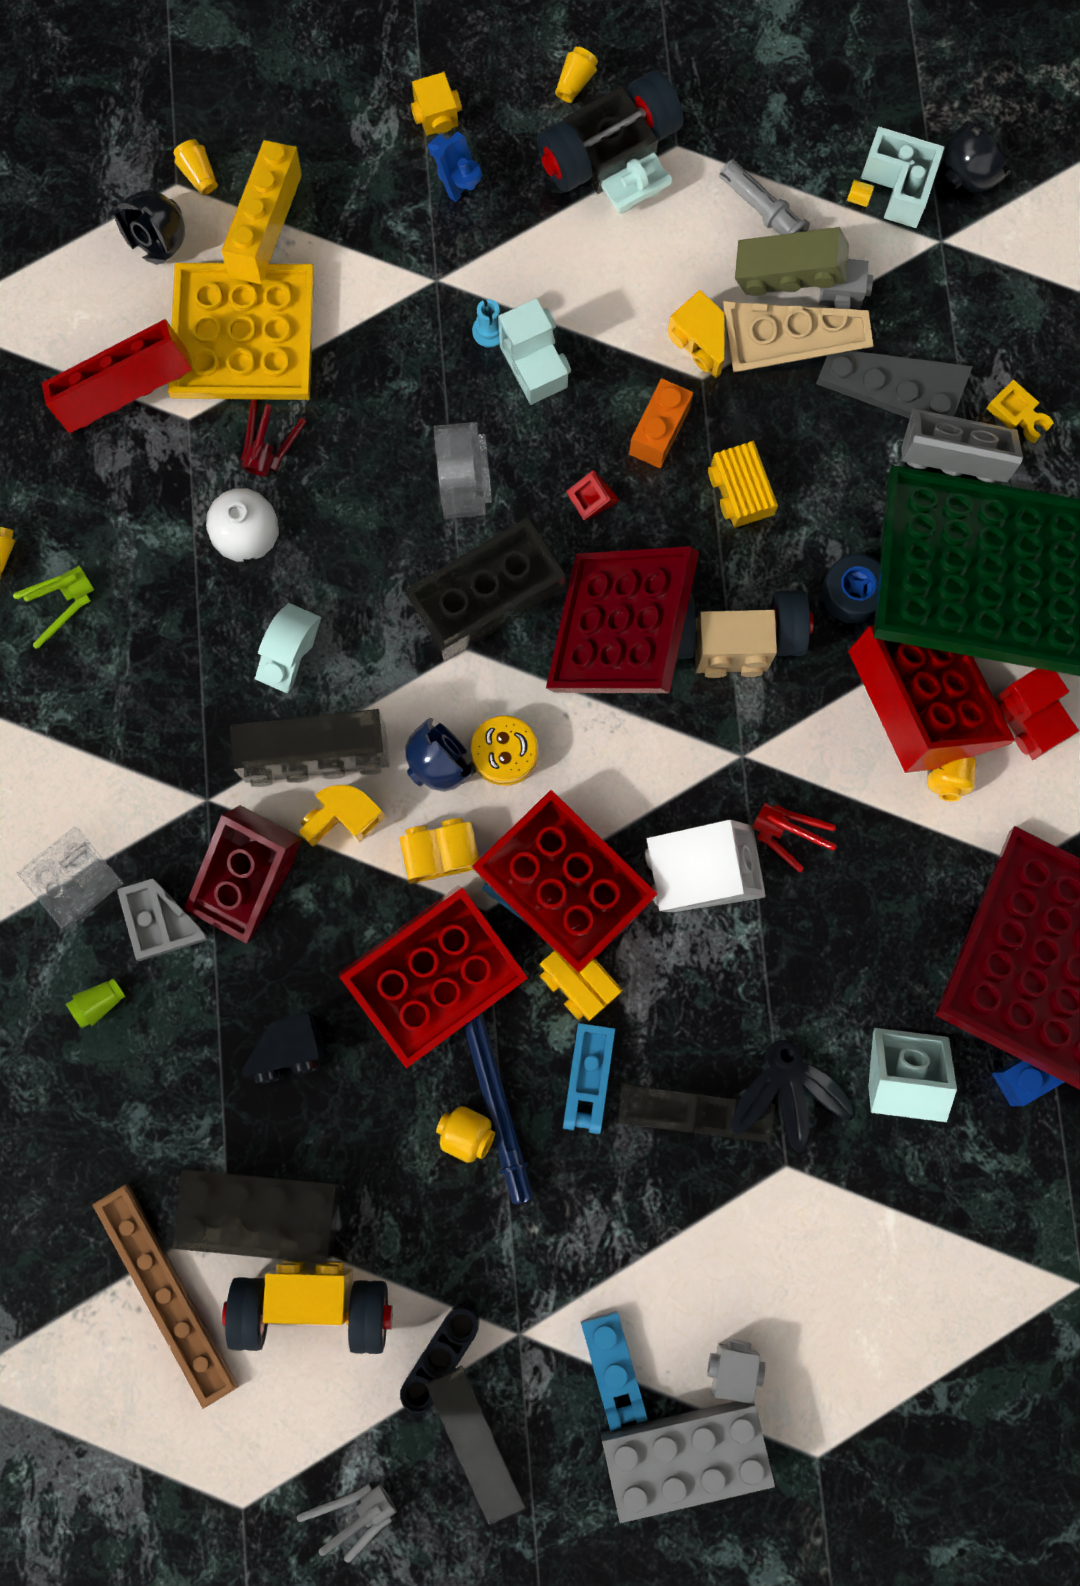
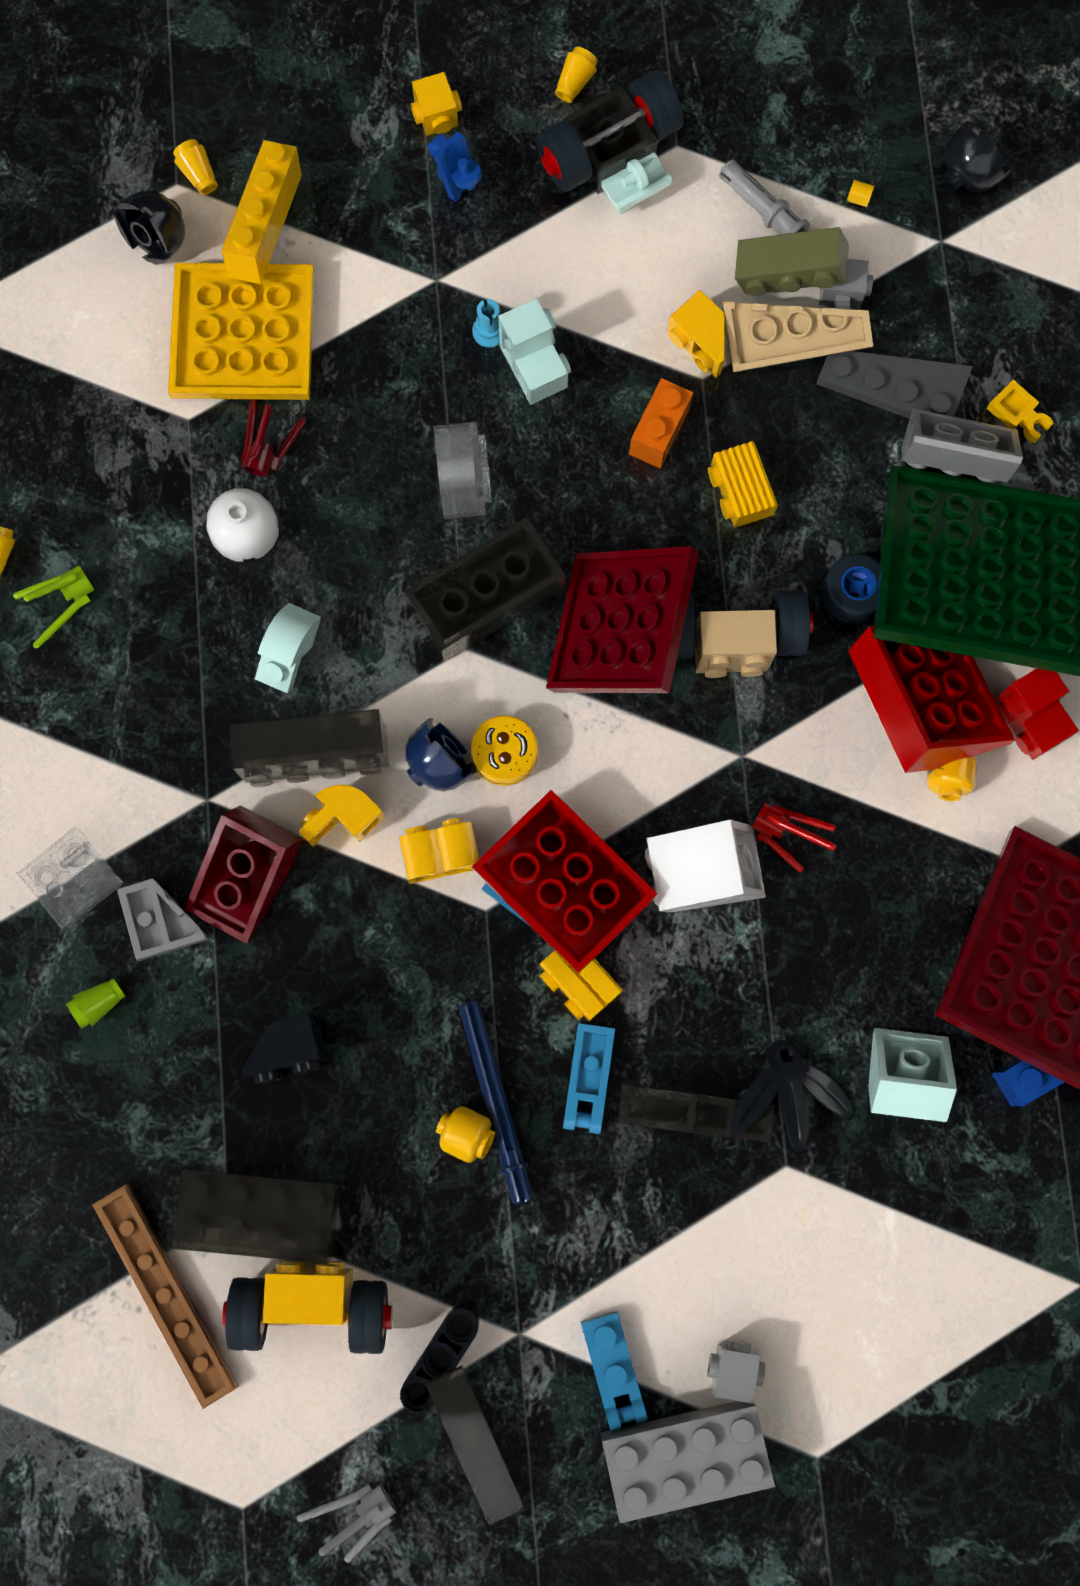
red brick [42,319,192,434] -> none
red slope [339,885,528,1068] -> none
red slope [566,471,620,521] -> none
light aqua brick [861,127,944,228] -> none

